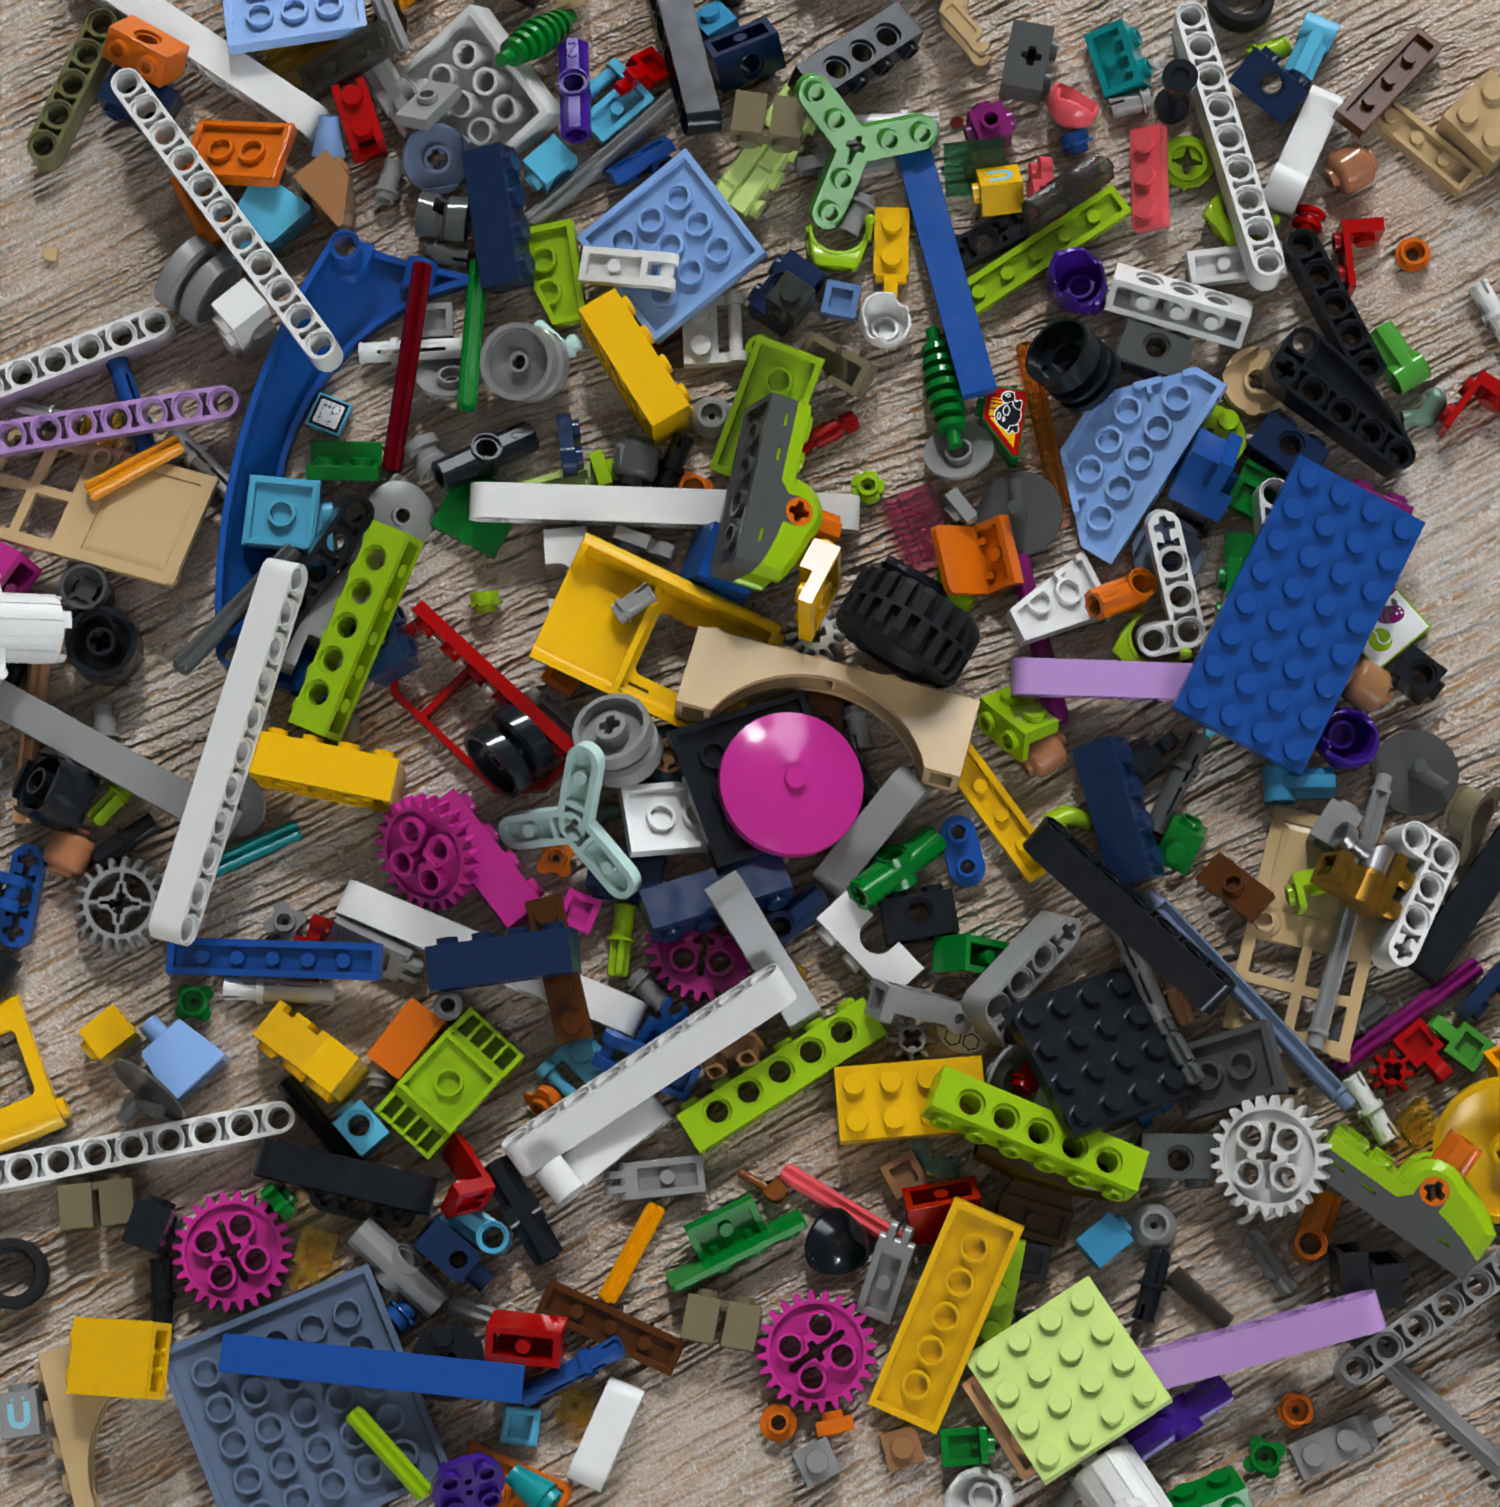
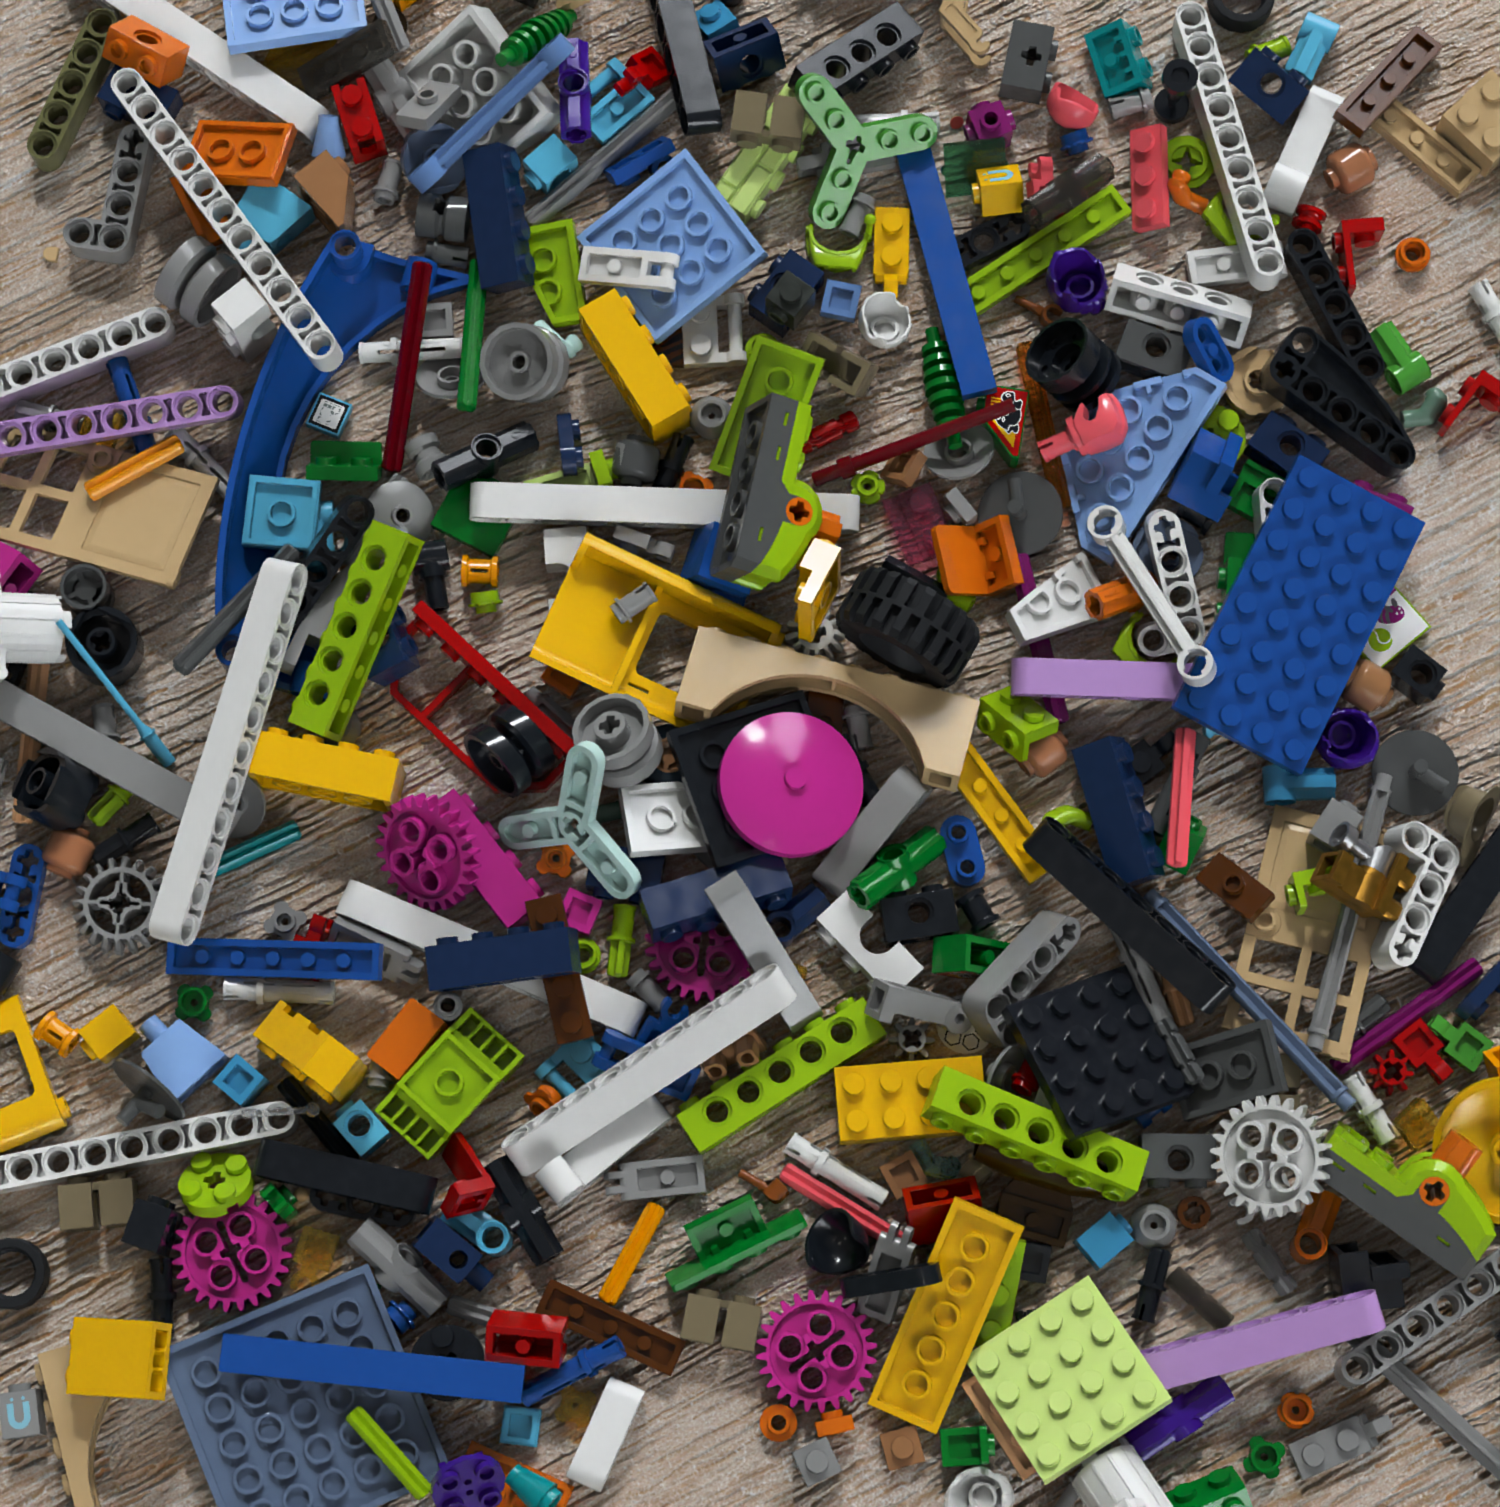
none -> light orange bush [33,1010,82,1058]
none -> medium azure piece [56,619,176,768]
none -> light grey beam [63,124,155,264]
none -> lime plate [178,1152,254,1218]
none -> dark azure brick [212,1053,270,1107]
none -> clear hinge [241,1102,320,1119]
none -> medium blue piece [407,32,575,194]
none -> black pin [413,538,450,612]
none -> light orange bush [461,555,499,588]
none -> lime plate [578,937,601,974]
none -> white pin [783,1132,889,1211]
none -> dark red bar [811,398,1016,486]
none -> black beam [839,1262,943,1299]
none -> medium nougat plate [879,450,928,488]
none -> black bush [955,887,1001,935]
none -> dark orange hand [1014,295,1063,328]
none -> coral piece [1037,393,1128,463]
none -> white piece [1087,505,1217,687]
none -> coral axle [1166,727,1196,868]
none -> orange arm [1167,169,1209,215]
none -> reddish brown bush [1176,1196,1211,1230]
none -> blue plate [1182,317,1234,382]

